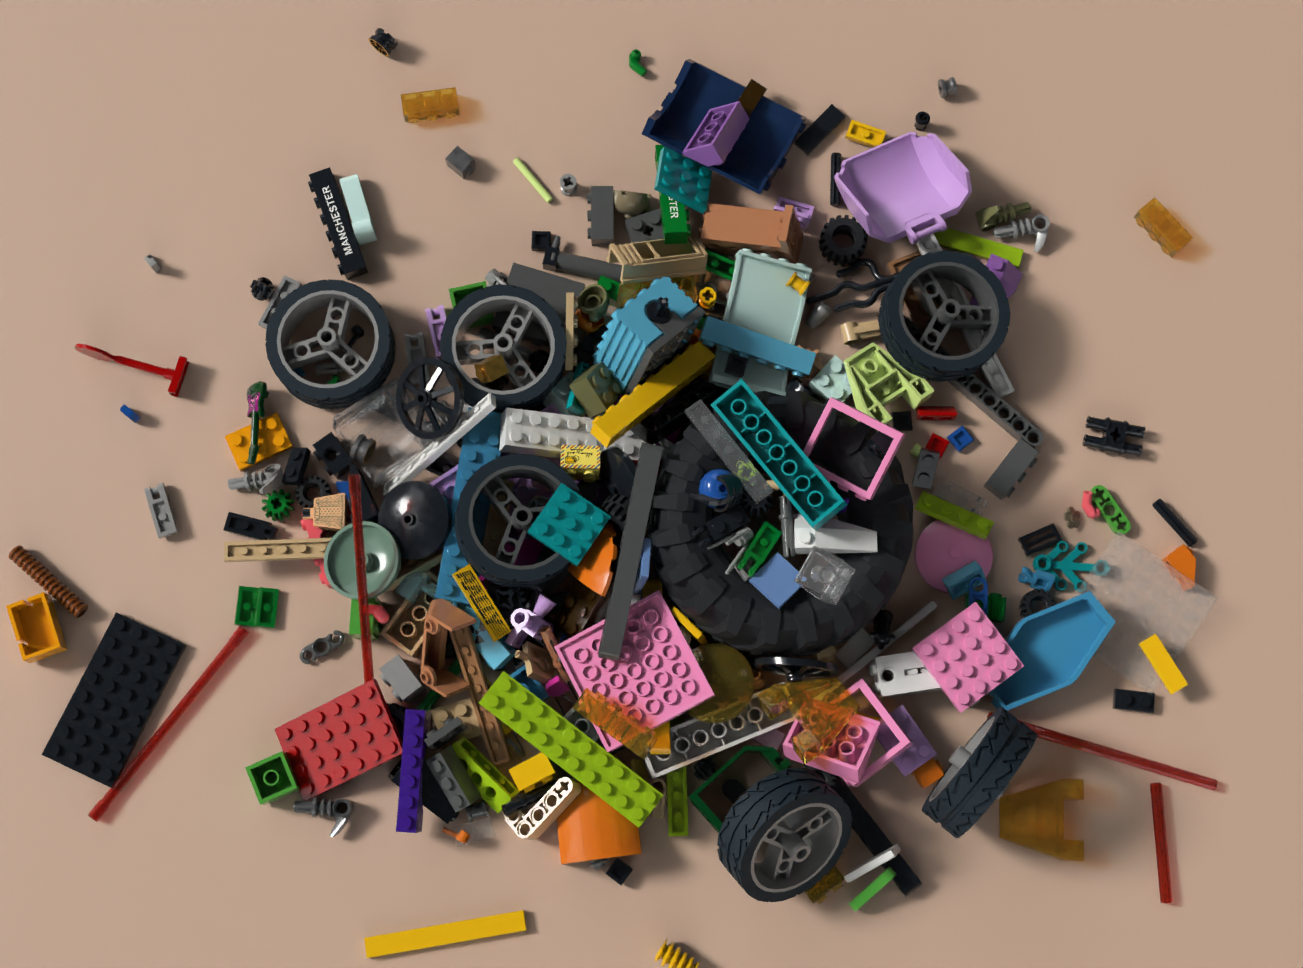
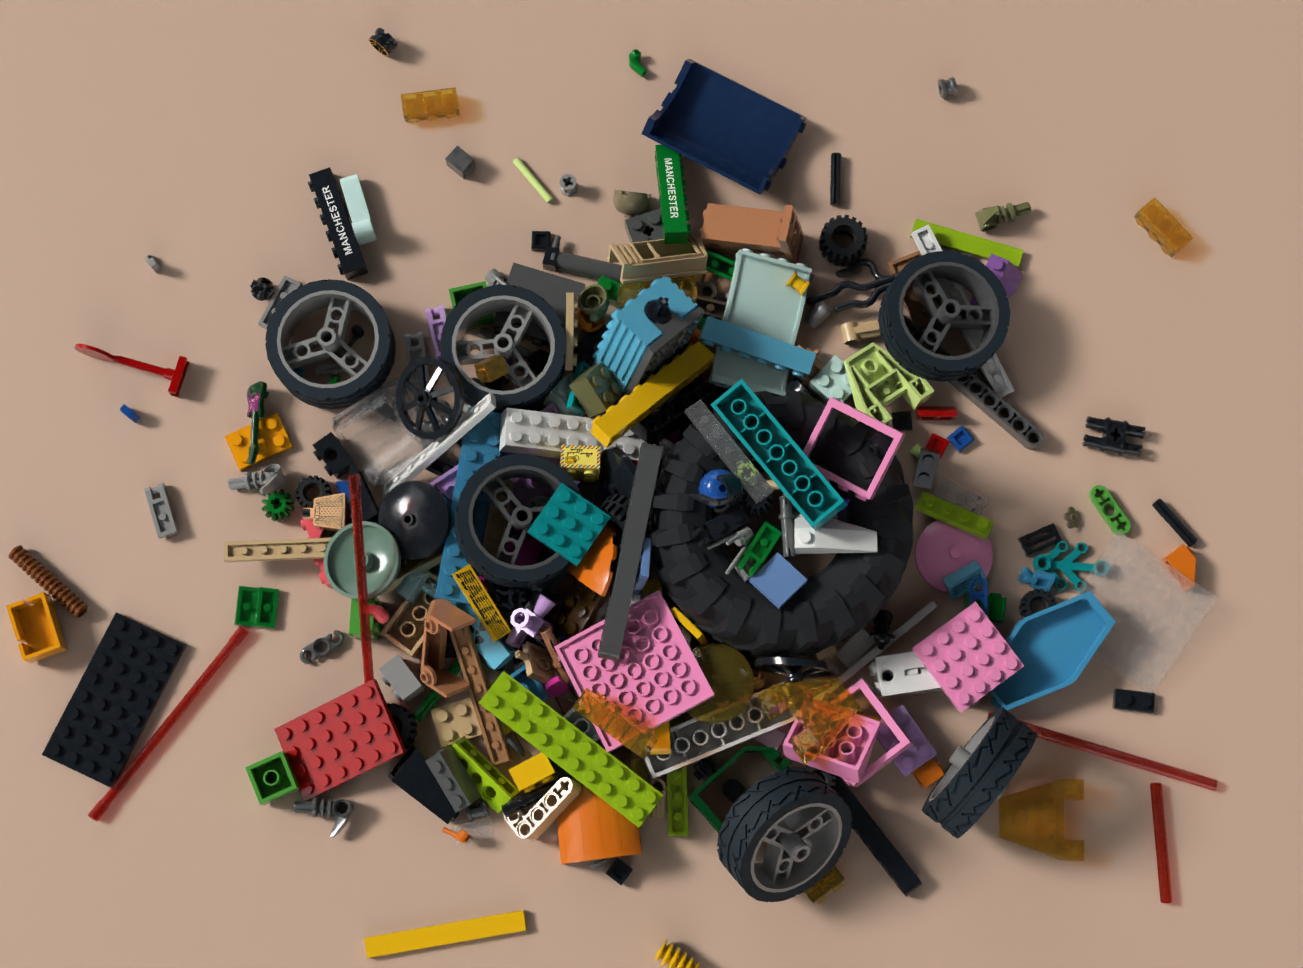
black hinge [223,512,278,540] -> none
black plate [281,447,311,485] -> none
flat silver wheel [350,434,376,464] -> none
dark purple arch [396,709,431,833] -> none
dark grey plate [424,716,468,751] -> none
dark grey brick [587,186,614,246] -> none
teal plate [654,146,712,214] -> none
medium lavender slope [682,101,749,166] -> none
yellow bush [699,287,716,309] -> none
black tile [724,353,748,378] -> none
dark brown tile [738,79,767,118] -> none
lavender bracket [773,196,814,230] -> none
black tile [794,104,845,156] -> none
clear slope [794,546,855,605] -> none
lavender windscreen [834,132,972,245] -> none
white tile [844,844,901,883] -> none
yellow plate [845,120,886,148] -> none
bright green beam [849,866,896,911] -> none
black pin [914,111,930,131] -> none
dark grey brick [983,438,1039,500] -> none
light grey piece [993,214,1050,252] -> none
coral arm [1081,491,1101,519] -> none
yellow tile [1138,634,1188,695] -> none

